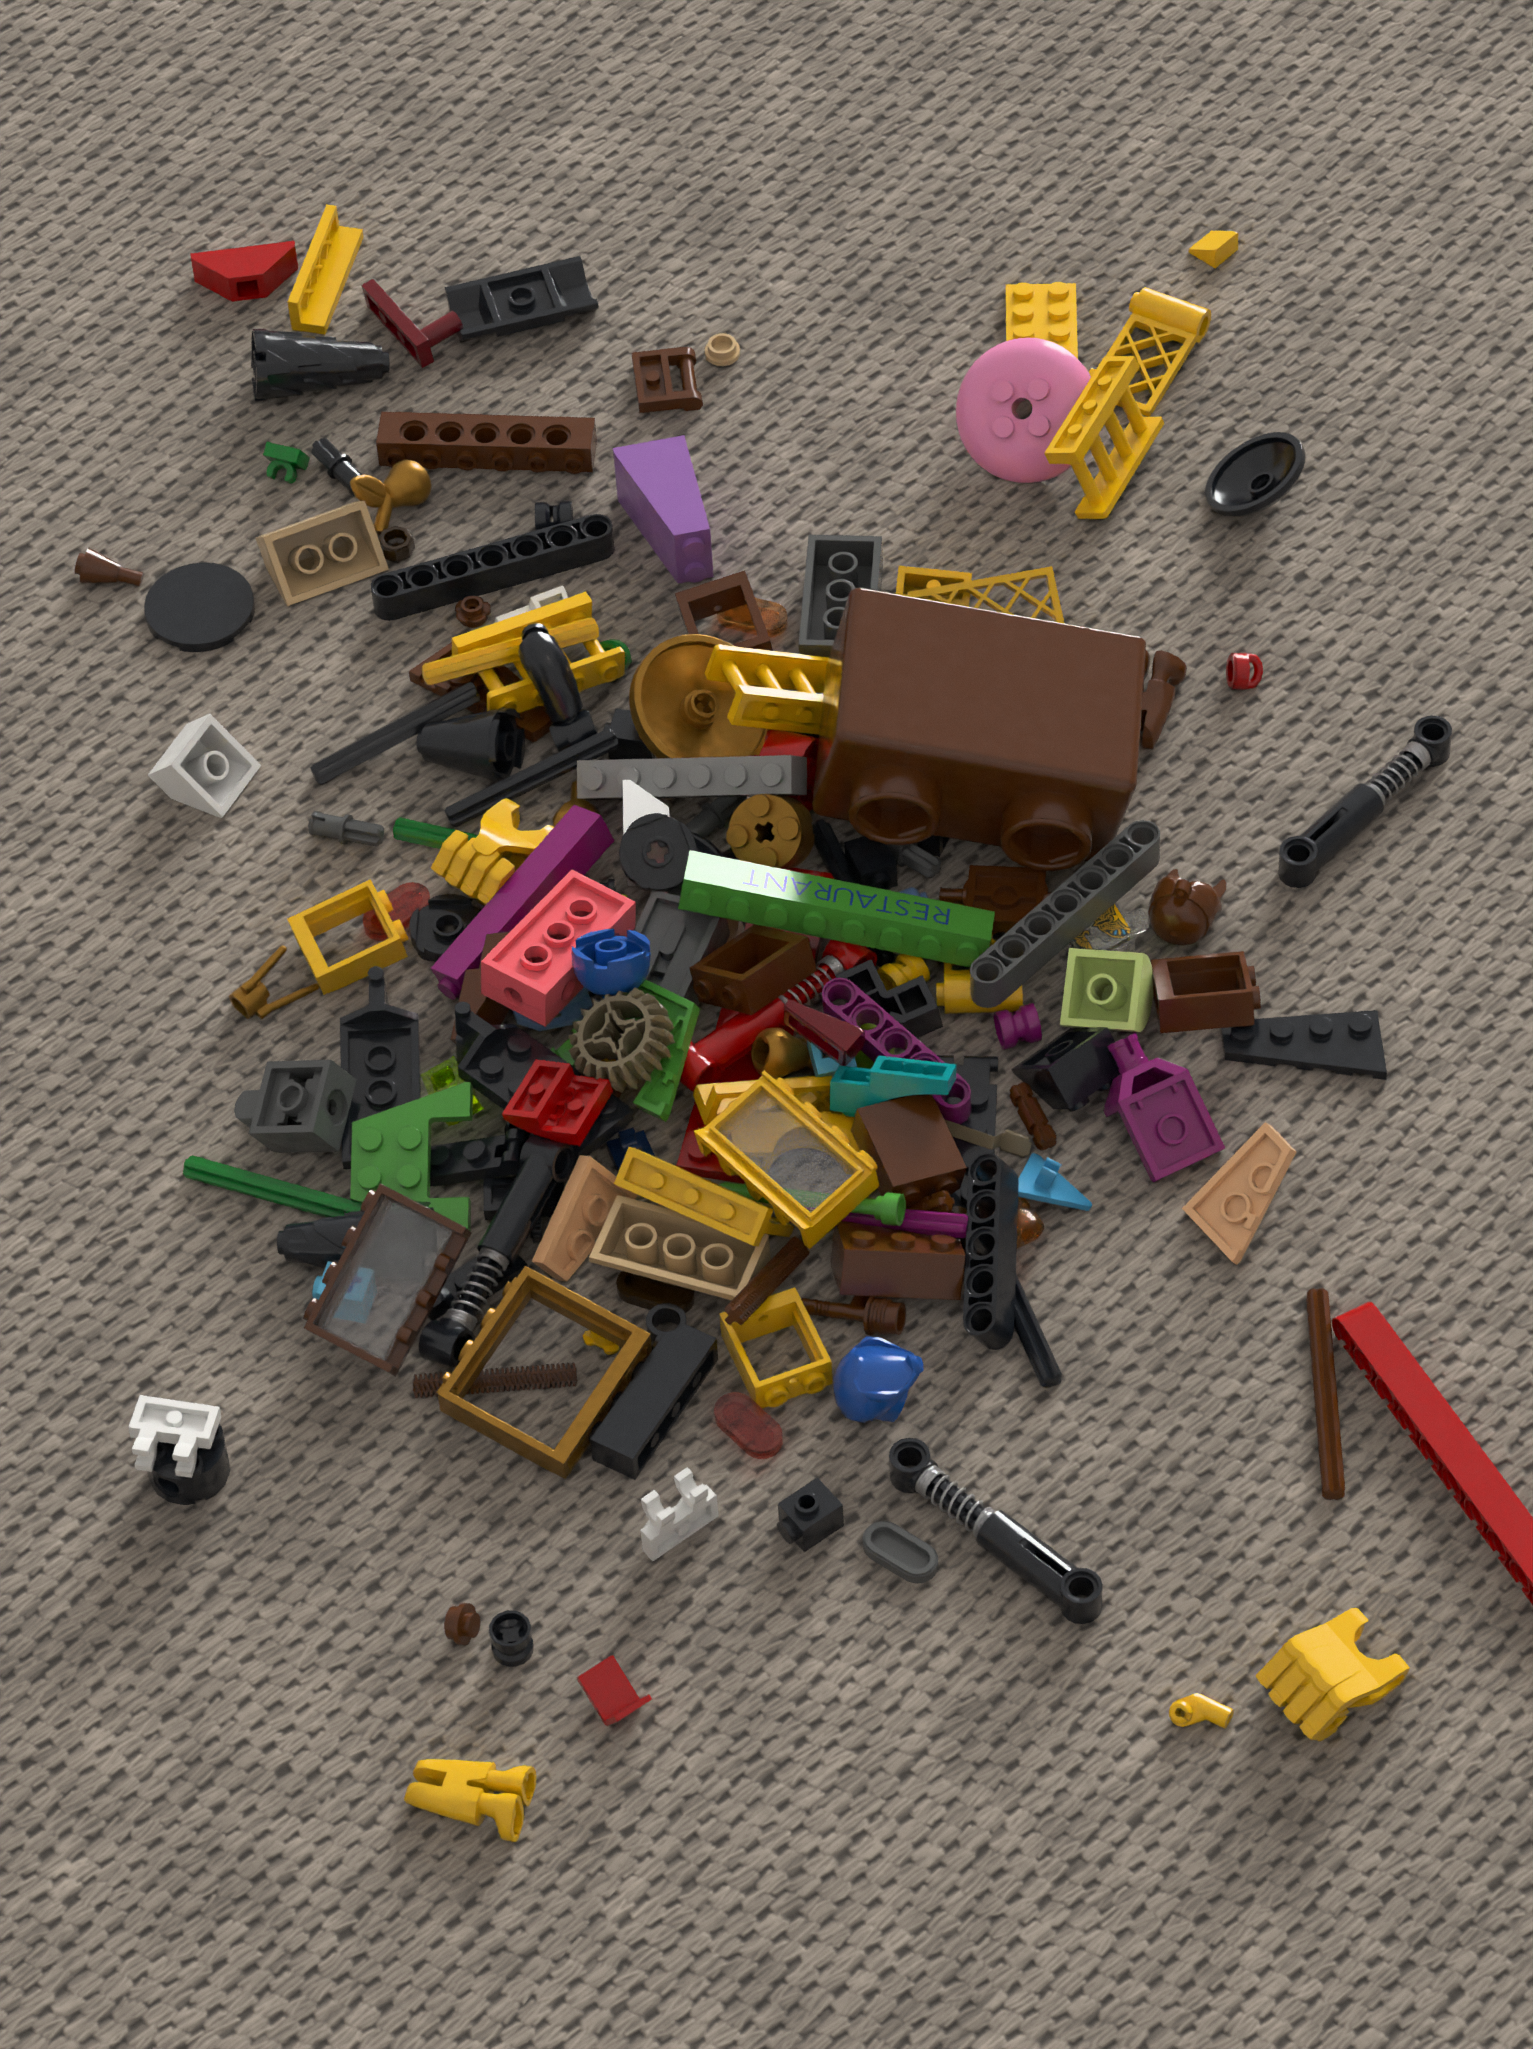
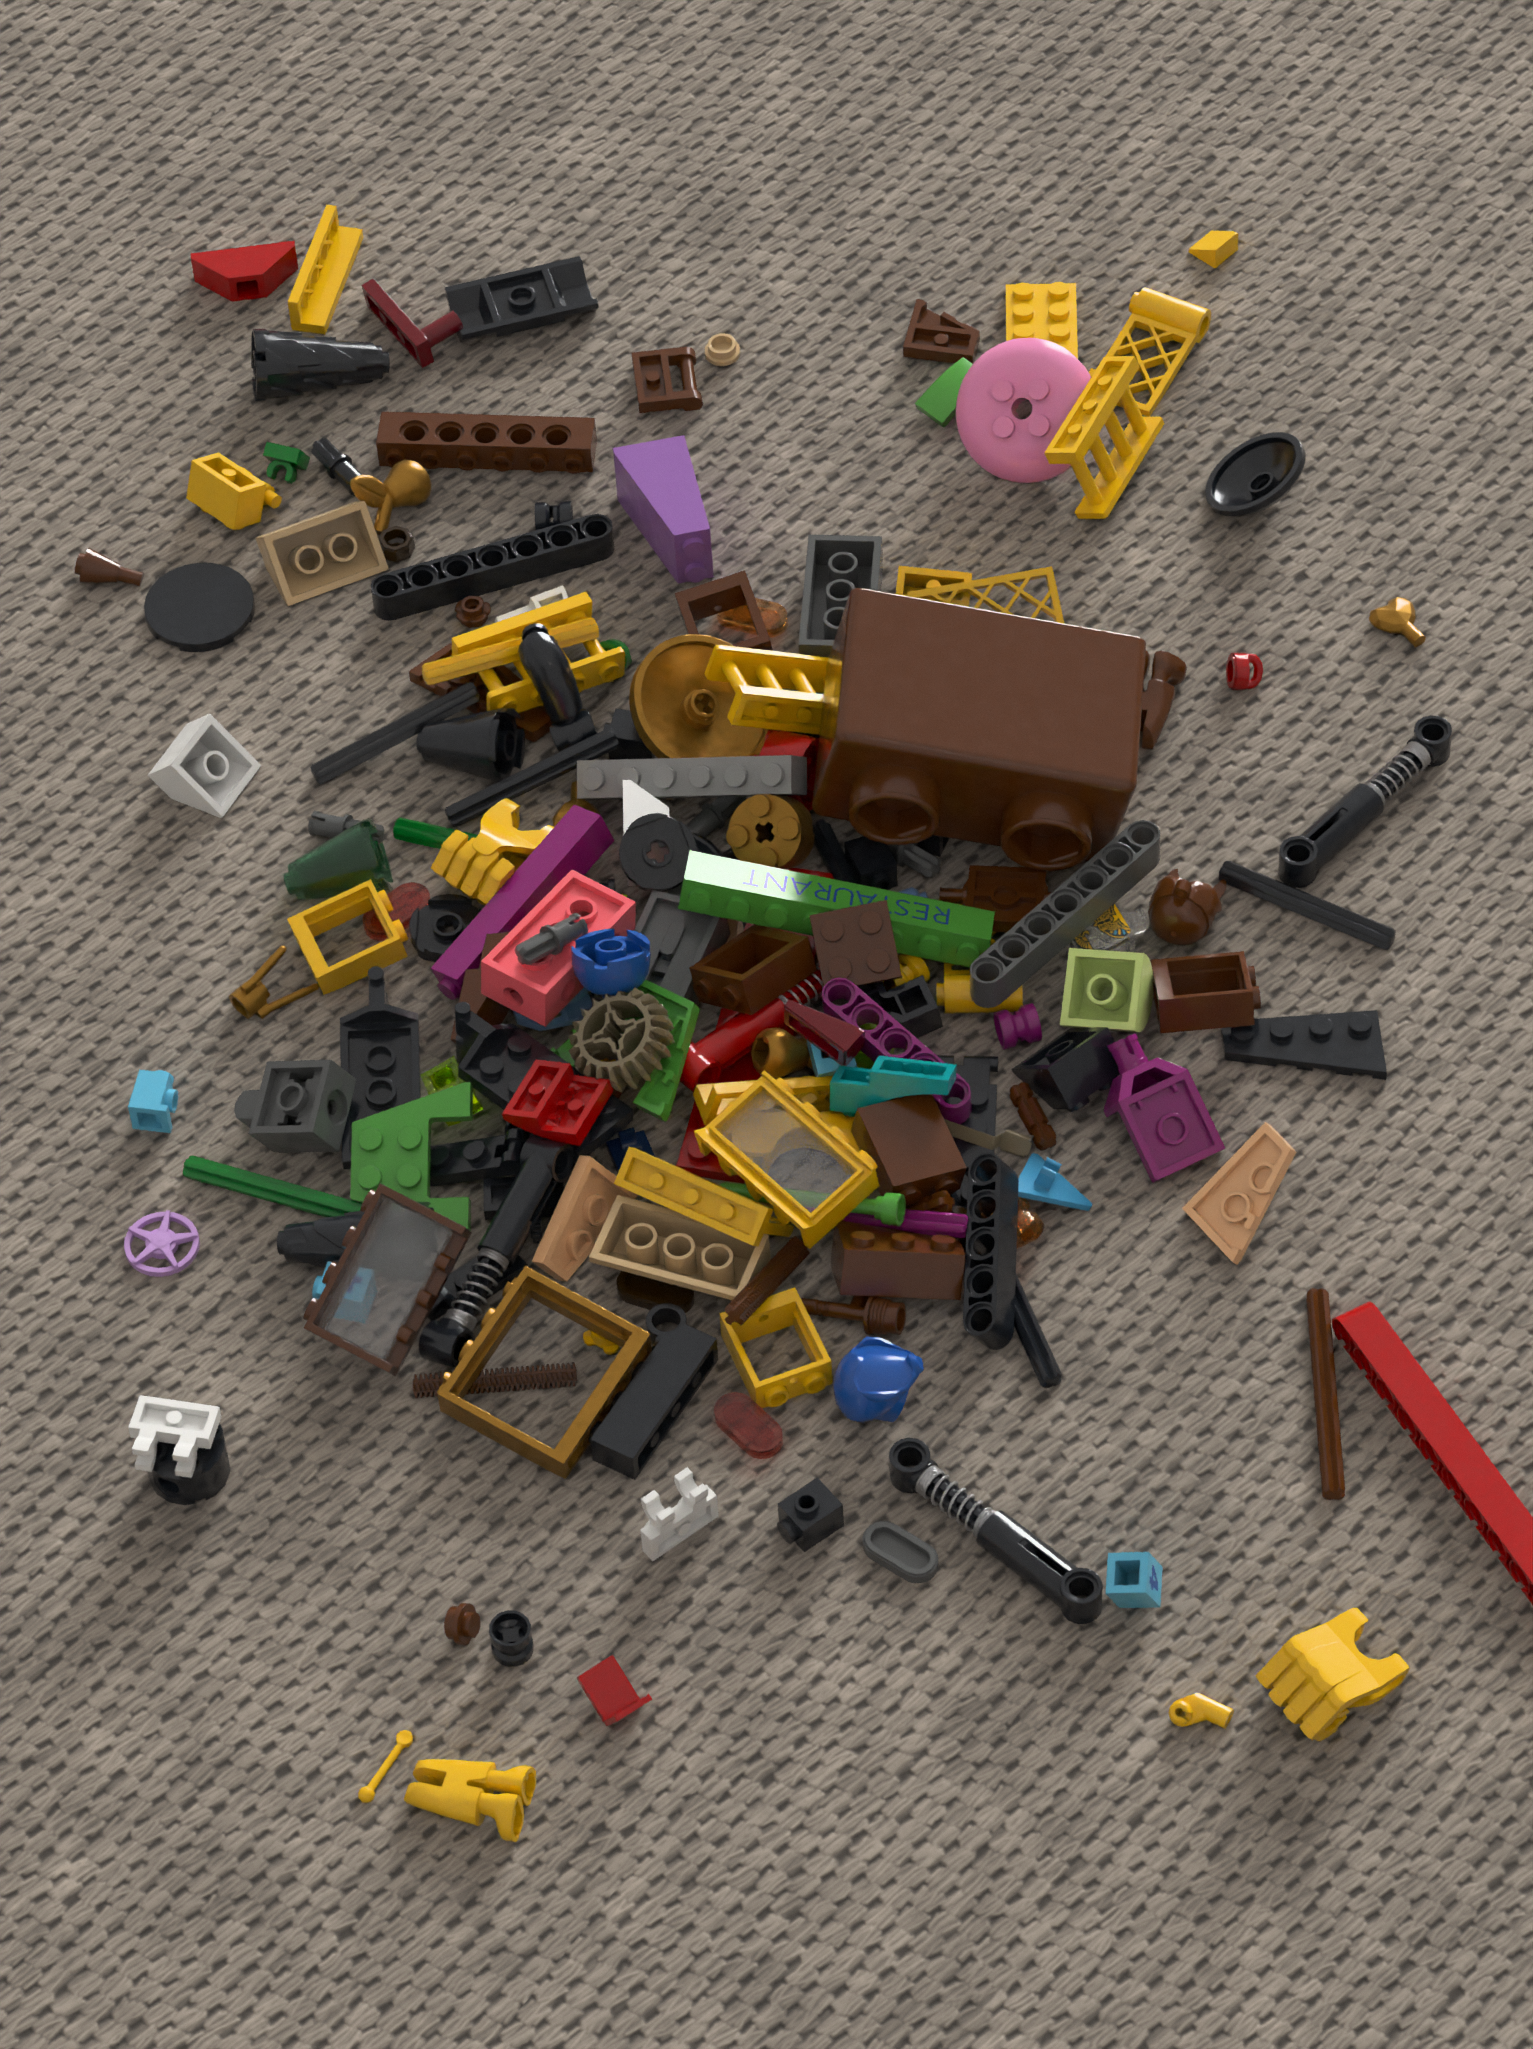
none -> lavender wheel [124,1210,200,1277]
none -> medium azure brick [128,1069,178,1133]
none -> yellow brick [186,452,282,530]
none -> clear green cone [283,818,393,900]
none -> yellow hinge [358,1730,413,1803]
none -> dark grey axle [515,913,588,965]
none -> reddish brown plate [809,900,902,987]
none -> reddish brown wing [903,299,980,364]
none -> bright green slope [915,357,973,427]
none -> medium azure brick [1105,1552,1163,1608]
none -> black axle [1219,861,1396,950]
none -> pearl gold rock [1369,597,1426,648]

